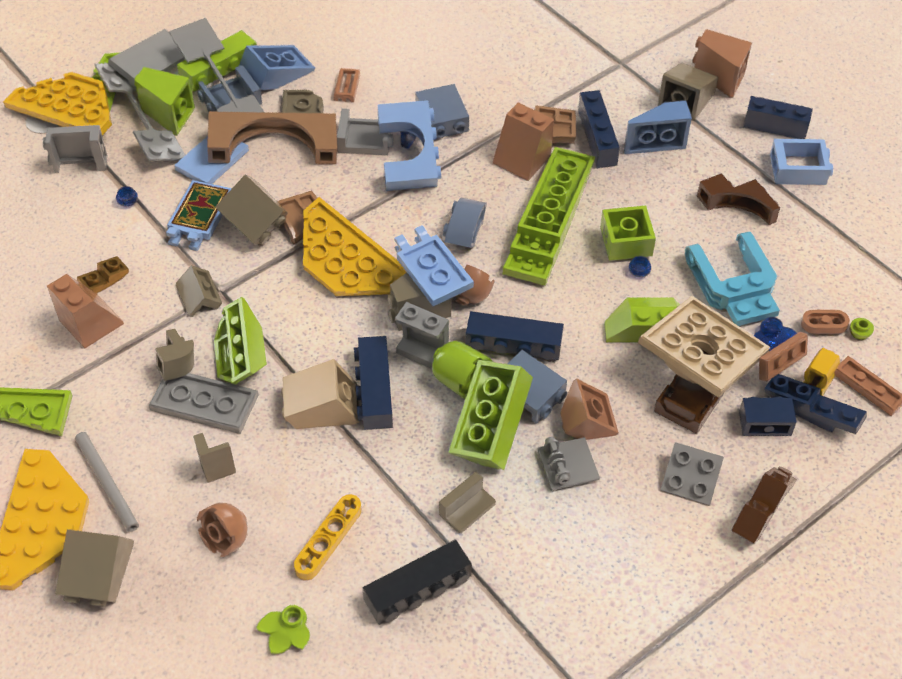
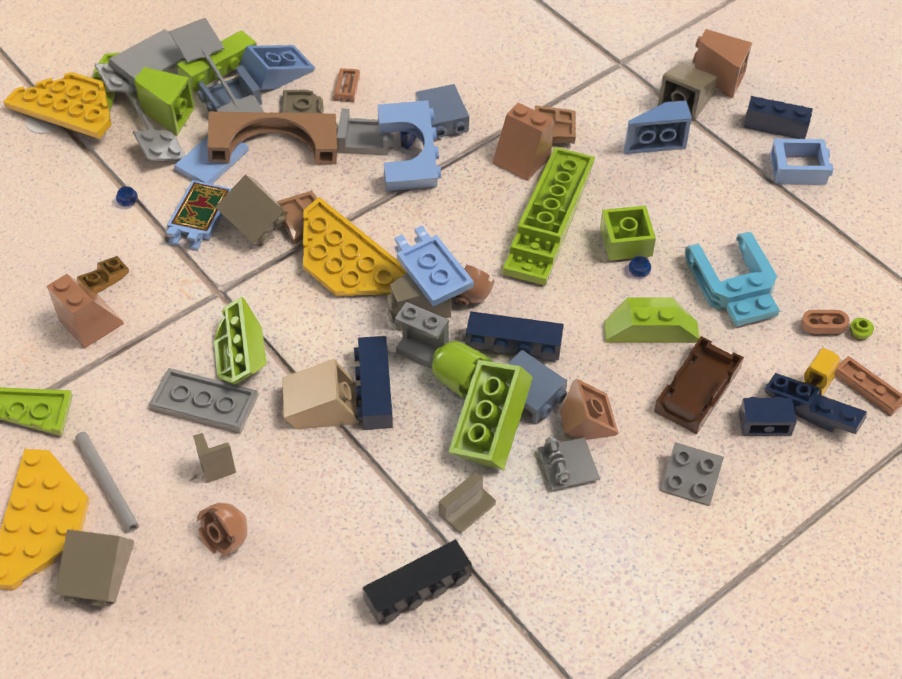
light grey panel [43,125,108,173] -> none
dark tan brick [155,329,194,381] -> none
dark tan panel [176,265,222,316] -> none
lime plate [256,605,310,654] -> none
yellow beam [294,494,362,580] -> none
sand blue brick [443,198,487,248] -> none
dark blue brick [578,90,620,168] -> none
tan piece [638,296,770,398] -> none
reddish brown arch [697,173,780,225] -> none
reddish brown arch [731,466,797,544] -> none
clear blue plate [754,317,797,351] -> none
nougat tile [759,332,808,382] -> none

